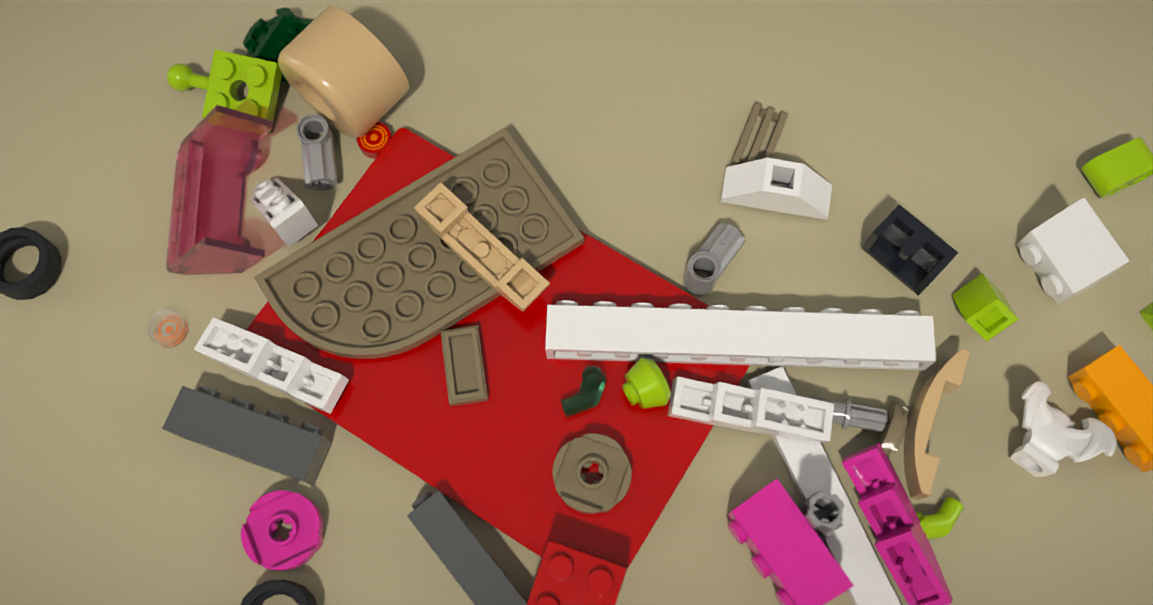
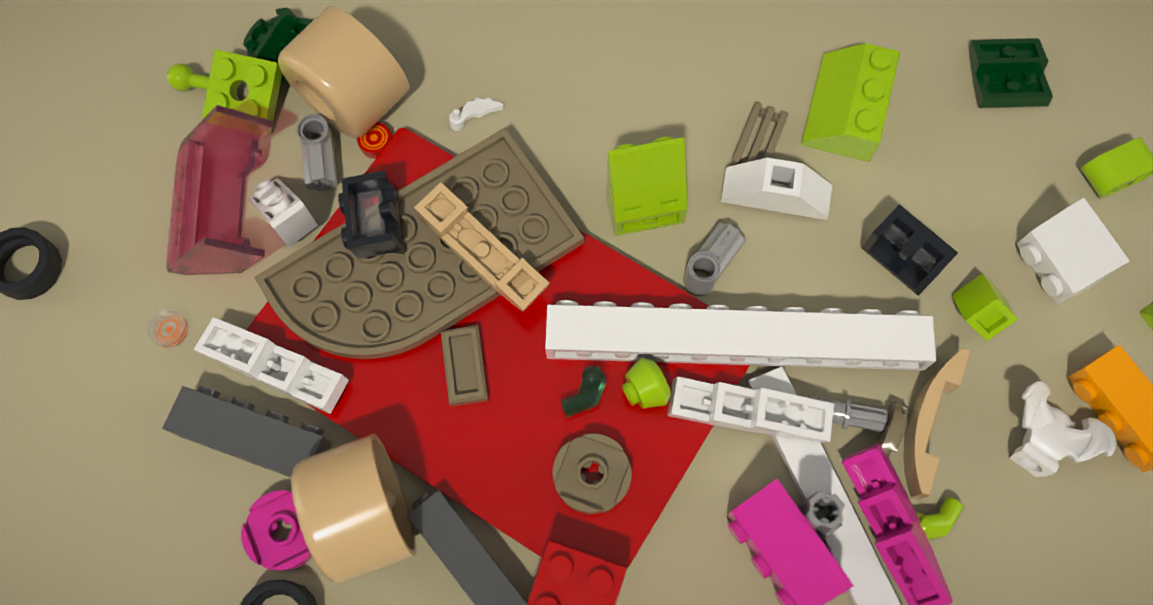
none -> tan piece [291,434,417,583]
none -> black window [338,170,404,259]
none -> white piece [449,97,503,131]
none -> lime slope [606,137,687,236]
none -> lime slope [801,43,901,162]
none -> dark green slope [969,38,1053,108]

